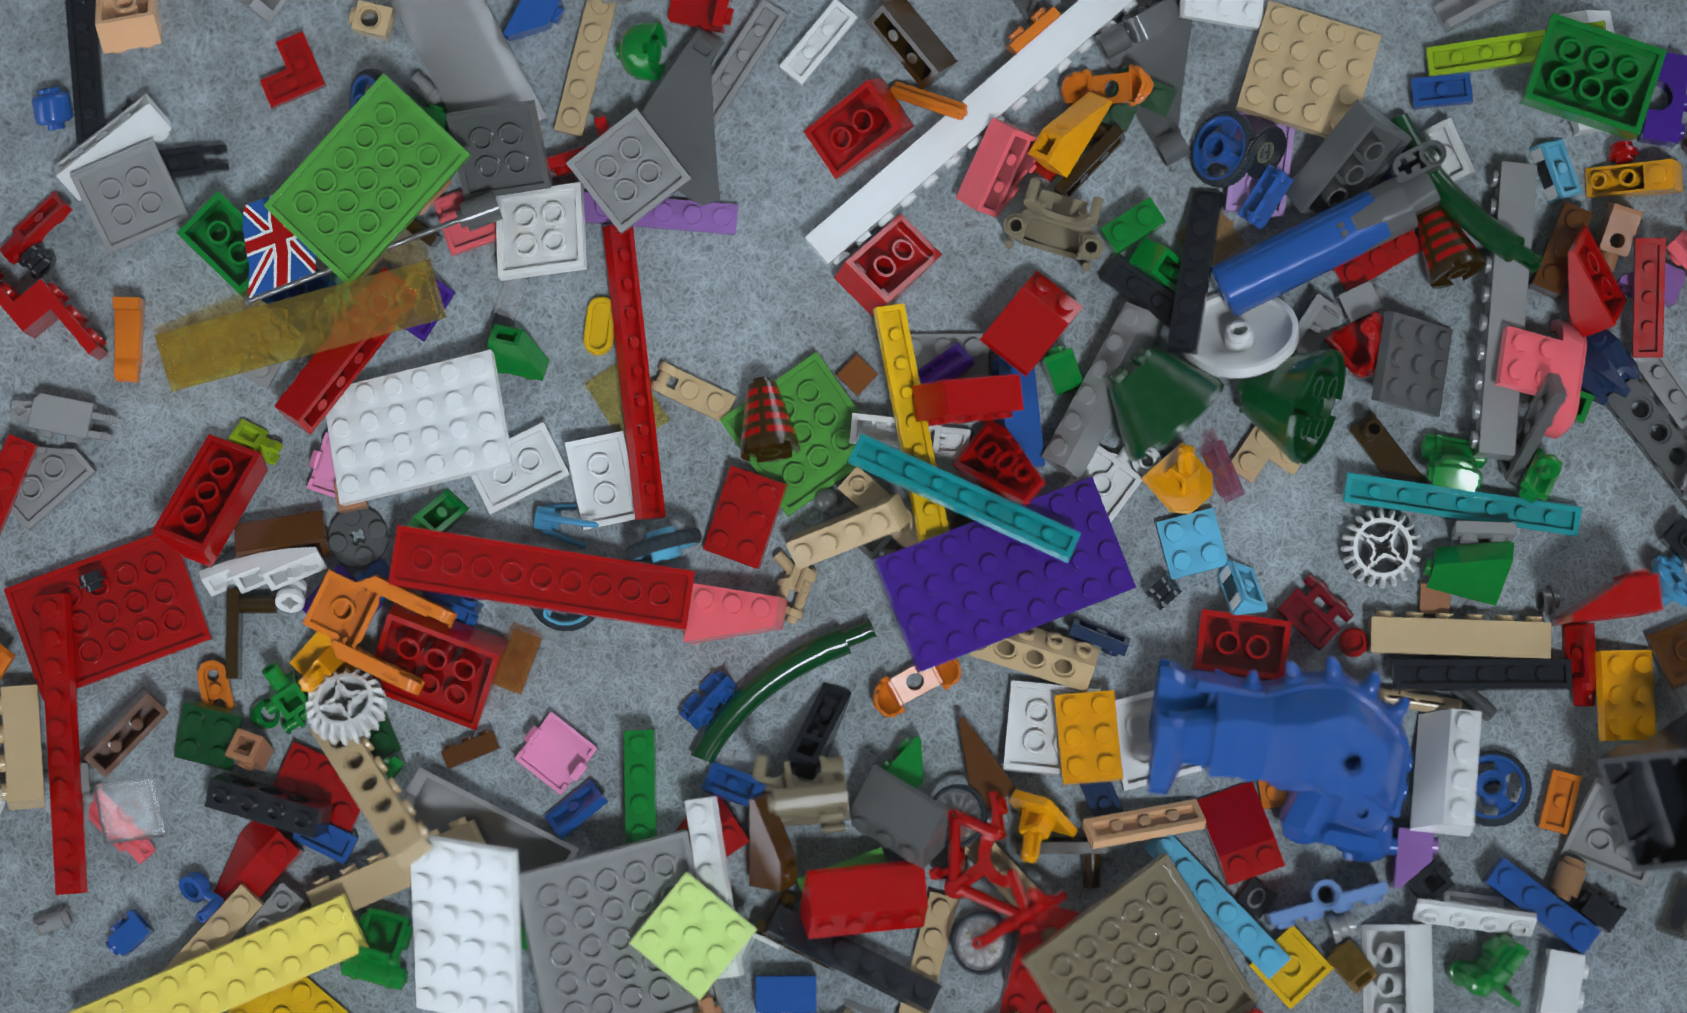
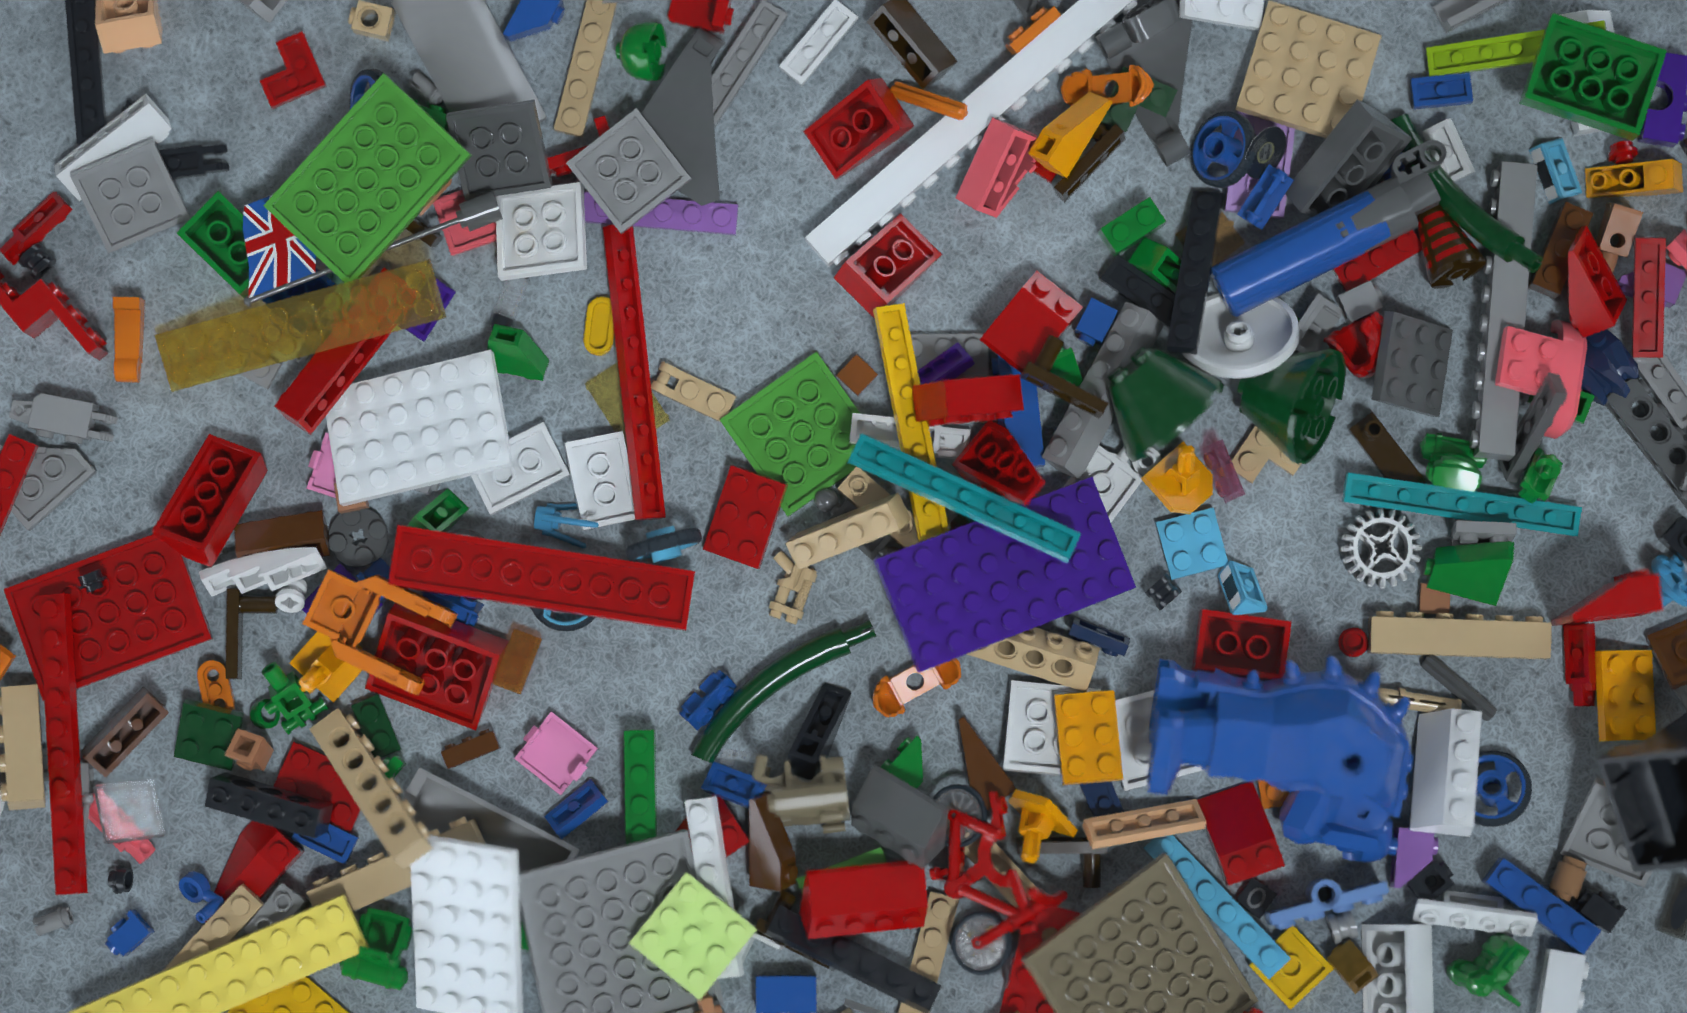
blue head [32,86,73,131] -> none
lime plate [228,419,284,465] -> none
white gear [305,667,387,746] -> none
coral wedge [683,583,788,645] -> none
dark brown cone [740,376,800,463] -> none
dark tan piece [1003,178,1104,271] -> none
dark red plate [1276,573,1354,651] -> none
black plate [1391,659,1573,691] -> none
dark grey plate [1535,585,1560,615] -> none
orange plate [1537,769,1582,835] -> none
none -> black plate [108,865,134,894]
none -> dark brown piece [1020,335,1109,418]
none -> blue brick [1074,297,1118,347]

